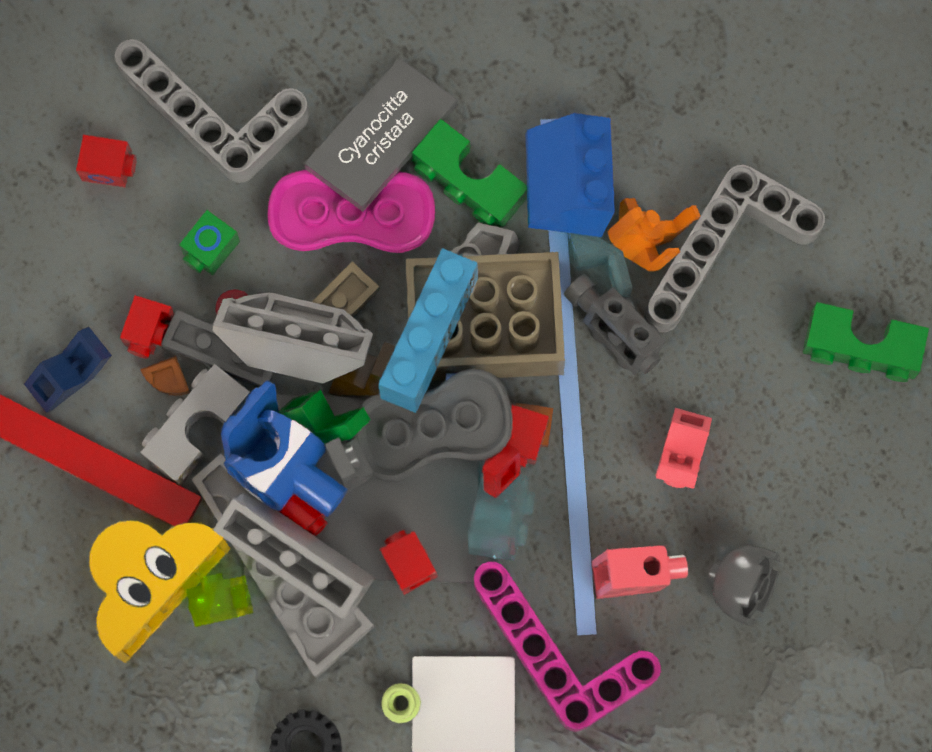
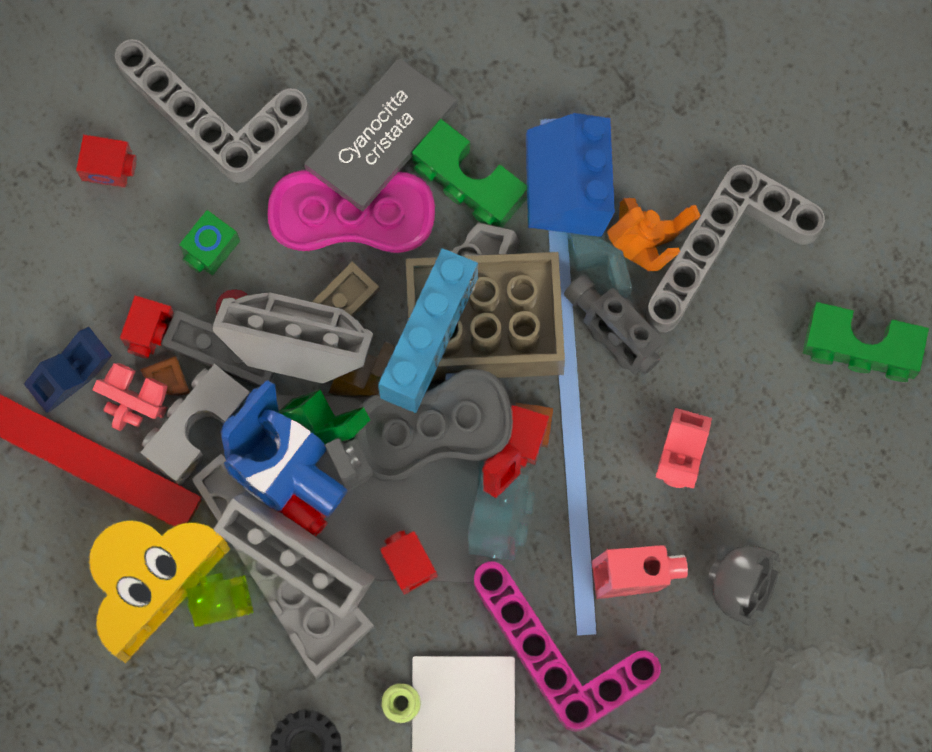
none -> coral hips [92,363,168,431]

